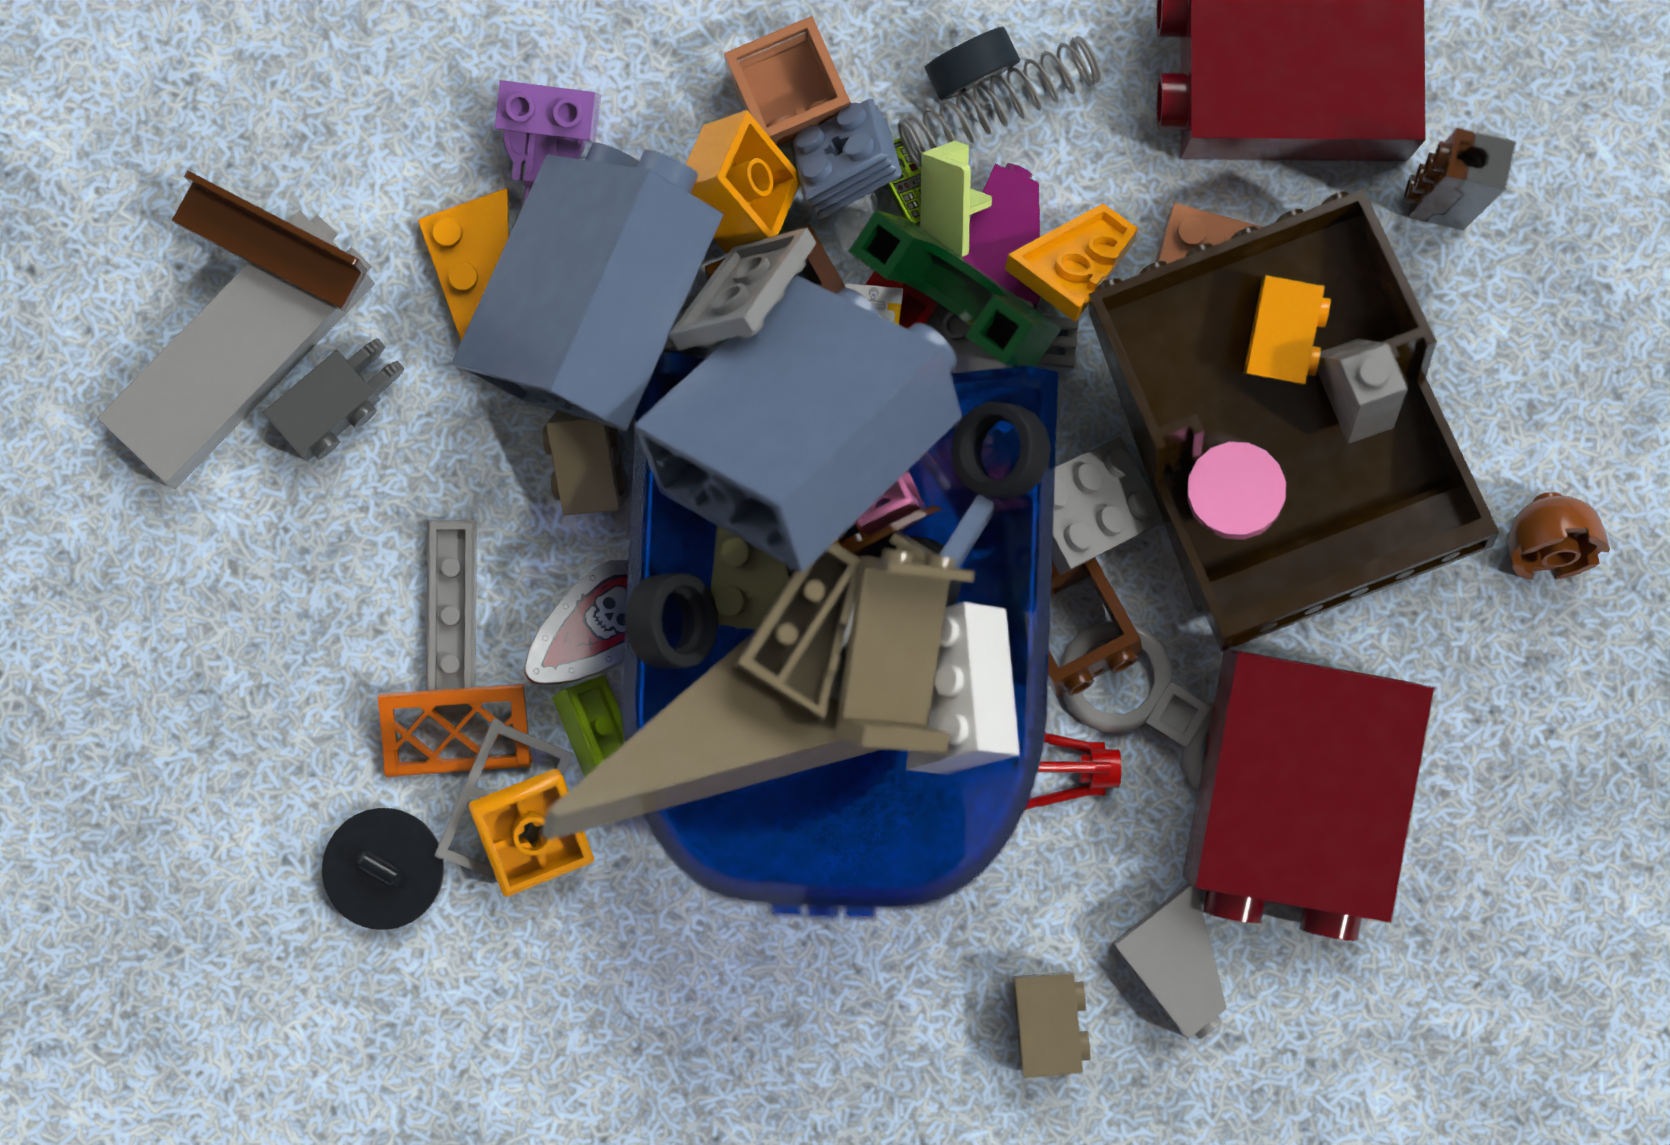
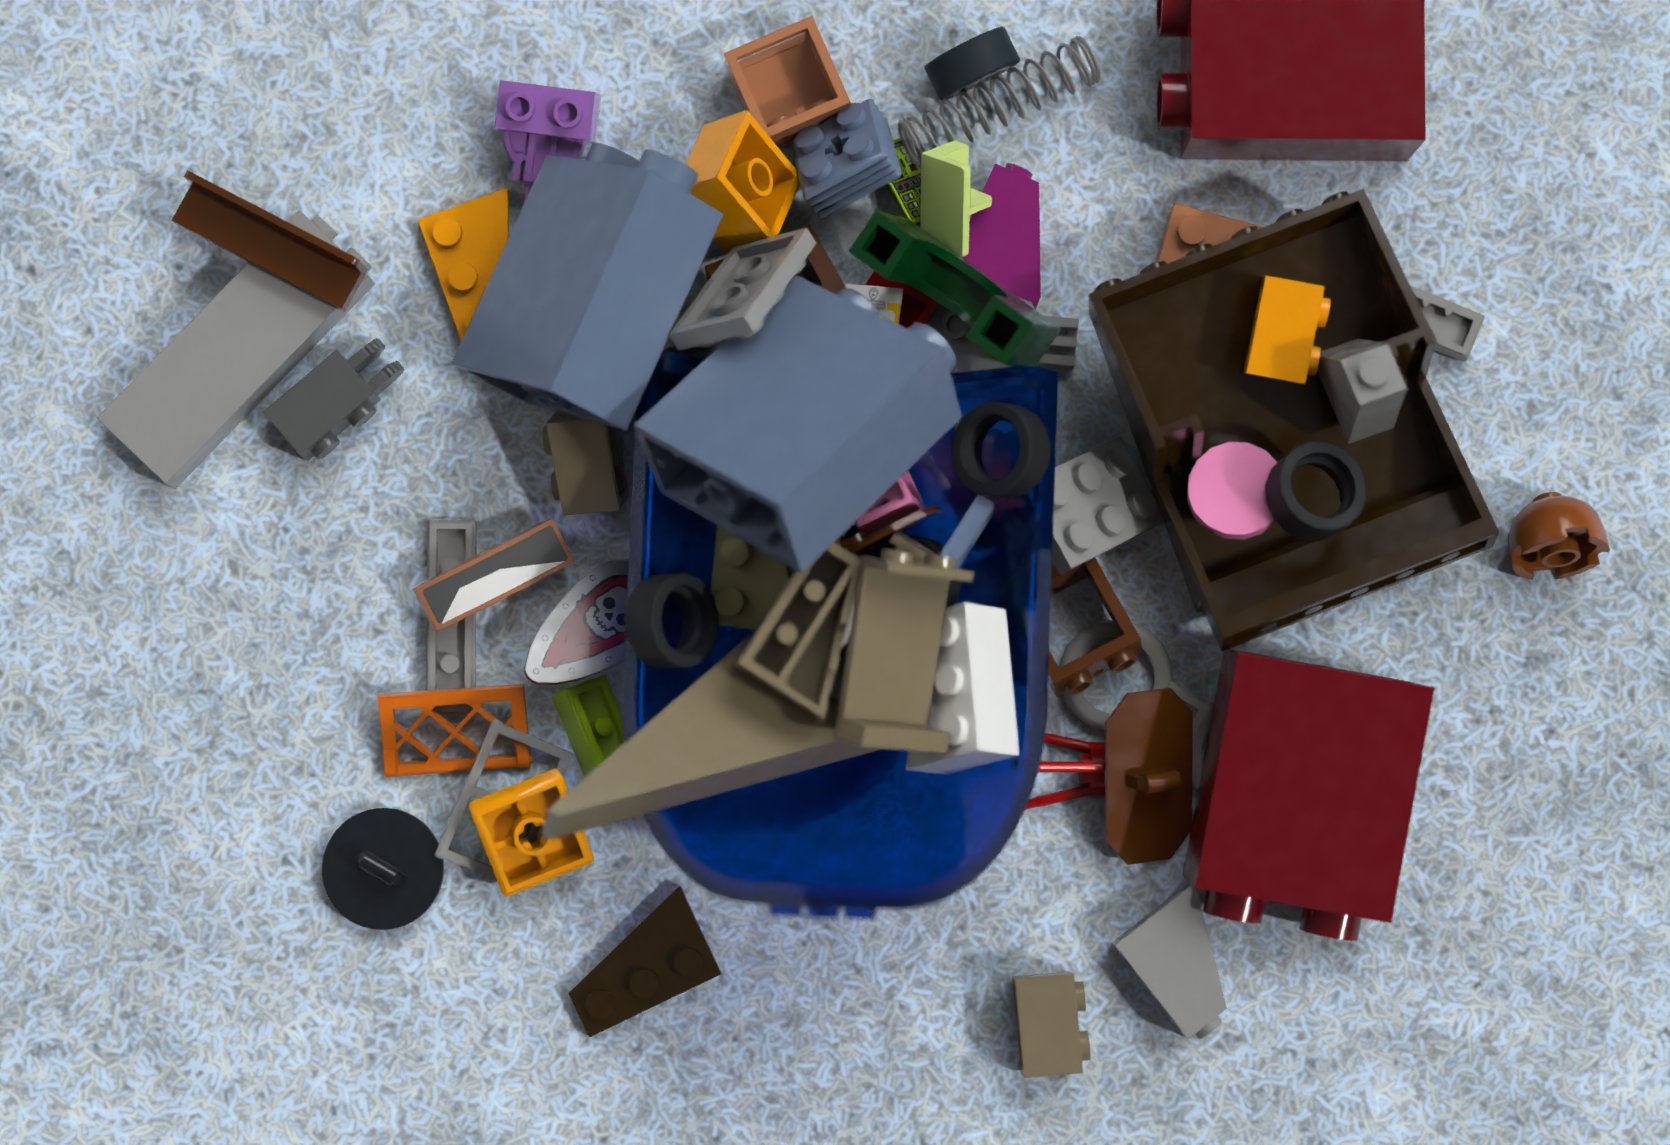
light orange wing [1005,203,1138,322] -> none
piece [1404,128,1516,230] -> none
none -> slope [413,518,575,632]
none -> dark brown wing [568,885,722,1037]
none -> reddish brown shield [1105,688,1193,865]
none -> black tyre [1265,441,1367,541]
none -> light grey plate [1410,285,1485,362]

